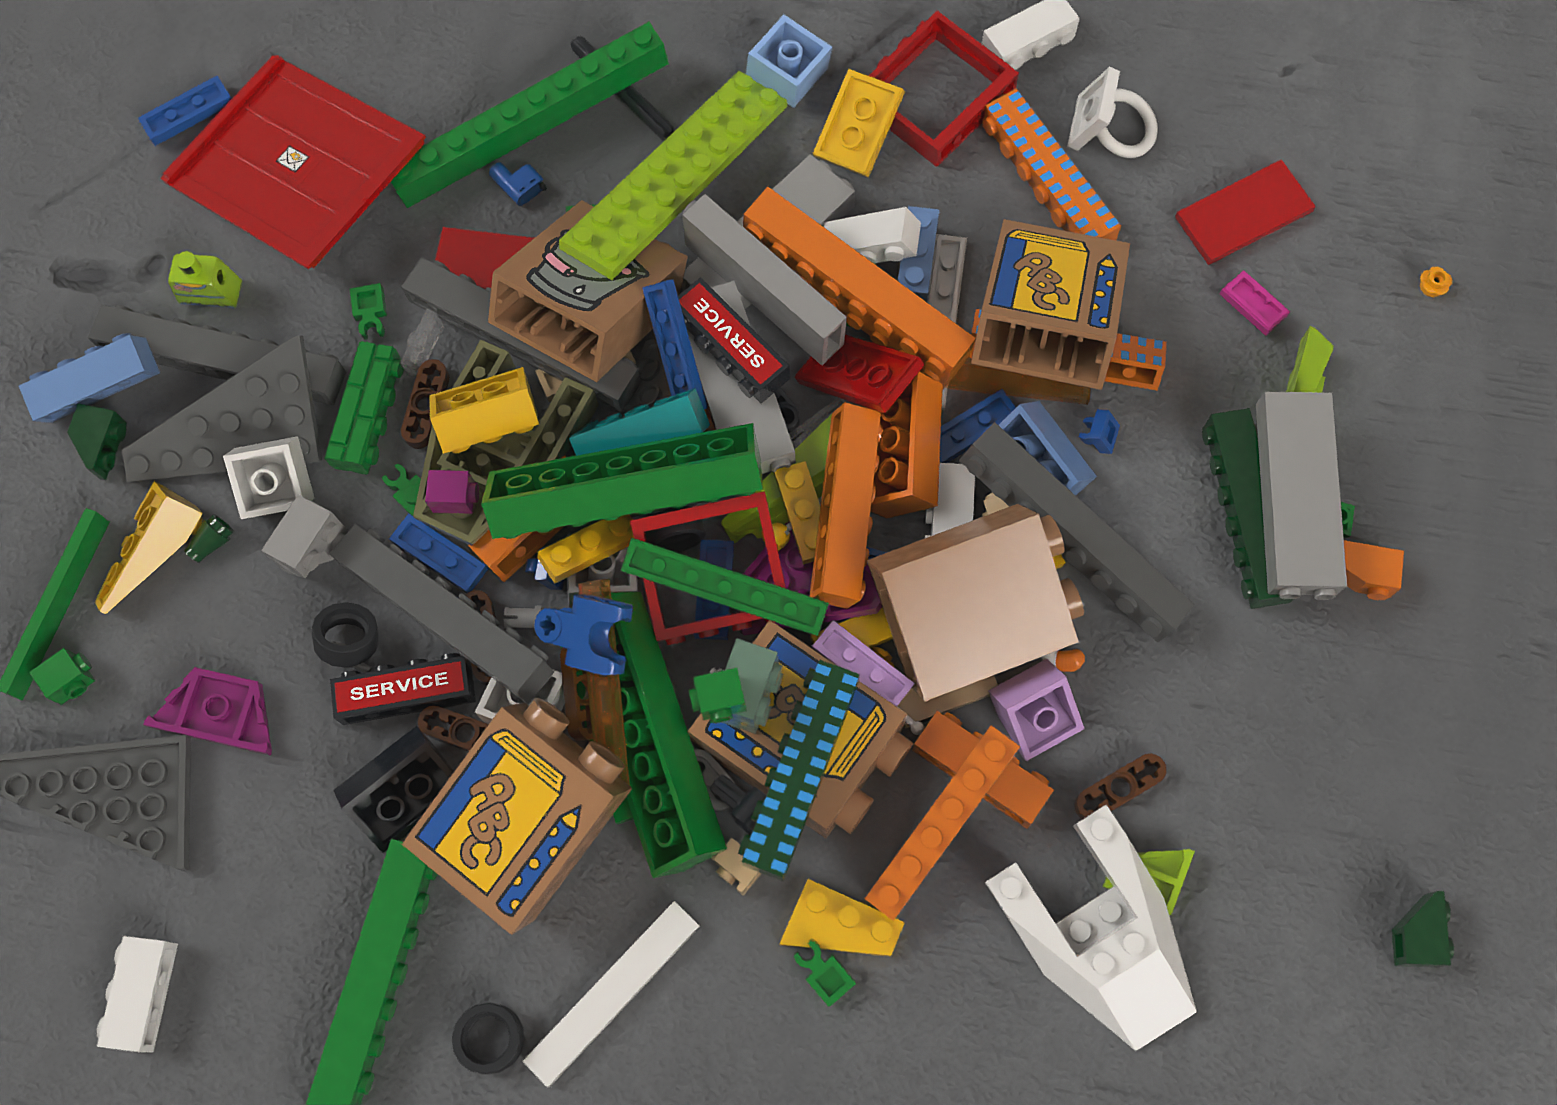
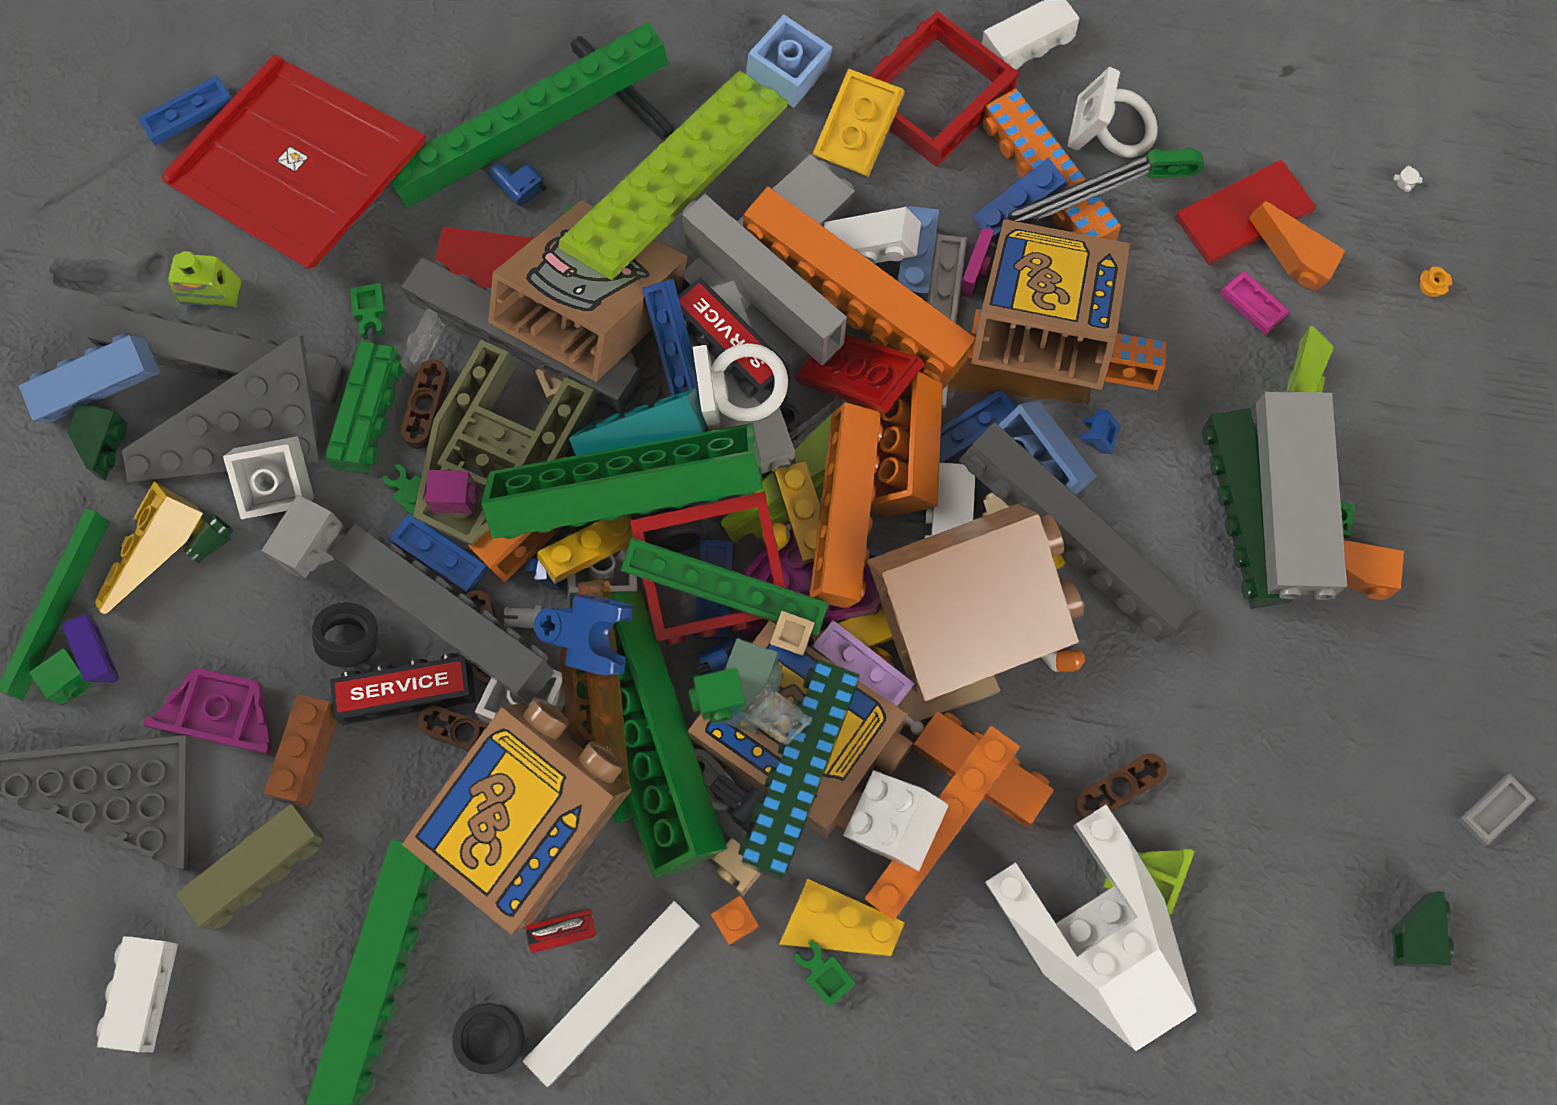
black slope [333,726,454,853] -> none
yellow slope [429,367,539,454] -> none
lavender slope [989,659,1084,761] -> none
none -> dark purple slope [63,614,119,683]
none -> olive brick [176,803,325,930]
none -> dark orange brick [263,694,337,808]
none -> sticker [526,910,596,953]
none -> white tile [693,343,788,431]
none -> blue piece [695,634,745,676]
none -> orange plate [711,895,759,946]
none -> clear plate [742,685,811,745]
none -> tan plate [770,611,814,656]
none -> white brick [843,770,949,871]
none -> dark pink plate [961,227,994,298]
none -> blue plate [973,157,1069,243]
none -> axle [1007,156,1152,224]
none -> green plate [1144,148,1205,178]
none -> orange slope [1249,201,1346,292]
none -> white piece [1394,166,1422,192]
none -> light grey tile [1458,773,1536,847]

